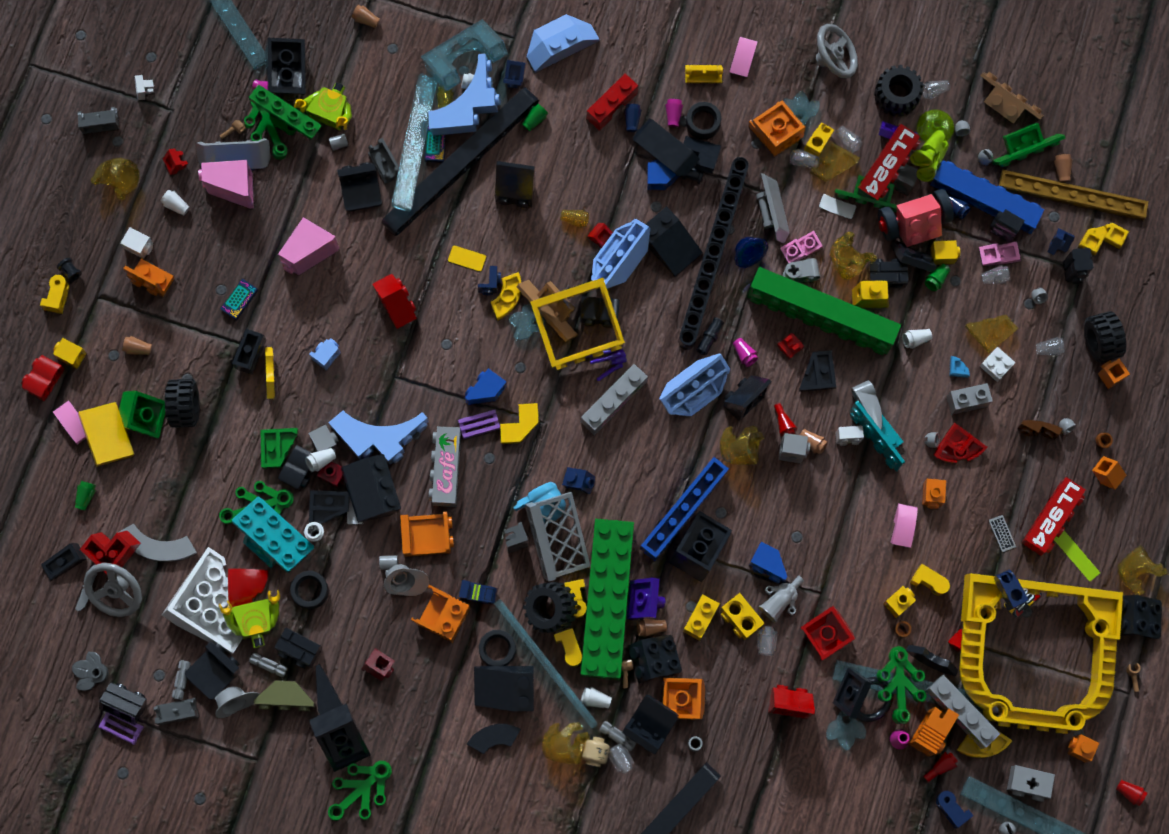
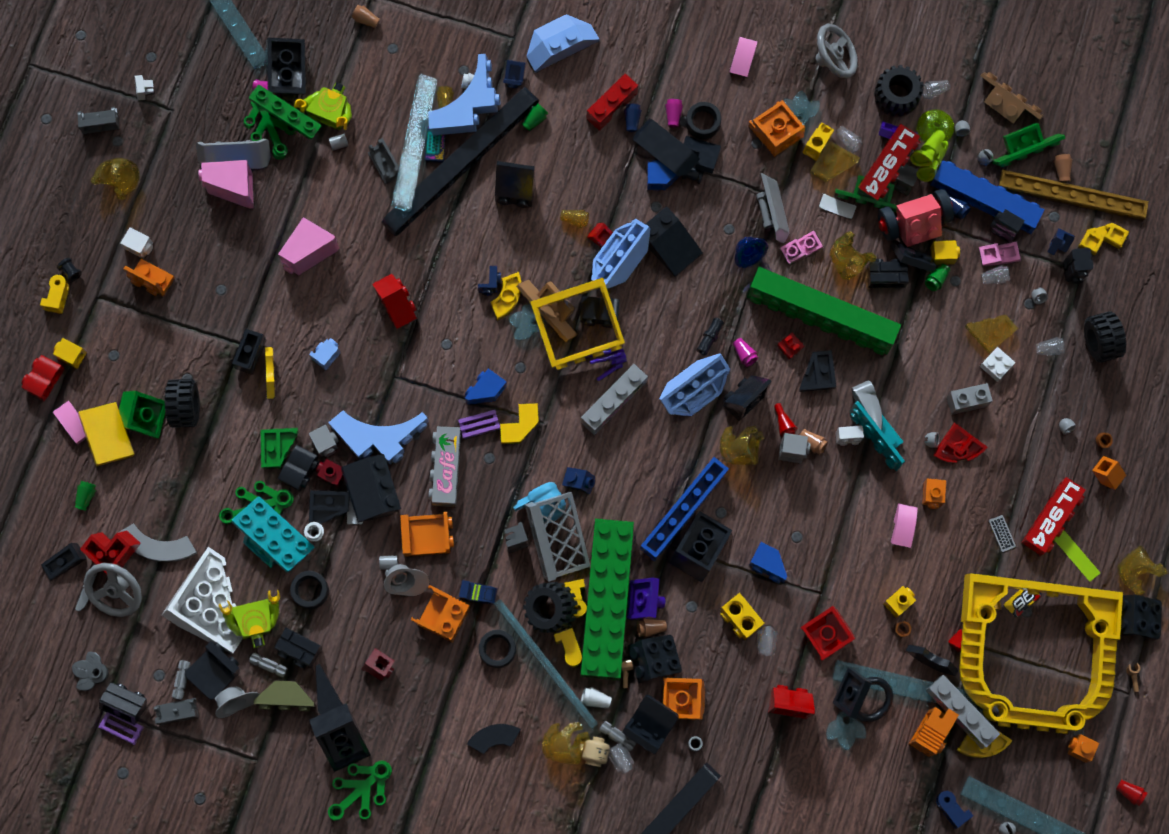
nougat cone [122,336,152,355] -> none
white cone [160,190,190,216] -> none
red tile [163,148,188,175] -> none
medium nougat hand [220,120,246,139] -> none
tile [220,279,259,321] -> none
red brick [228,569,269,607] -> none
white cone [305,448,336,472] -> none
black bracket [337,162,382,212] -> none
clear light blue arch [421,19,508,91] -> none
yellow sticker [448,245,486,271] -> none
black slope [474,666,534,711] -> none
black beam [678,157,749,350] -> none
yellow brick [683,594,720,641] -> none
yellow hinge [685,65,723,83] -> none
light grey piece [758,576,804,623] -> none
light grey piece [782,258,821,283] -> none
clear cone [790,149,819,167] -> none
yellow torso [852,281,889,308] -> none
green plant [877,646,926,725] -> none
dark pink cone [890,729,910,749] -> none
white cone [902,329,932,349] -> none
yellow leg [910,564,950,596] -> none
red cone [924,752,958,782] -> none
dark azure tile [949,356,970,378] -> none
dark blue leg [994,569,1029,611] -> none
light grey brick [1007,765,1055,802] -> none
reddish brown slope [1018,420,1063,439] -> none
orange brick [1098,358,1130,389] -> none

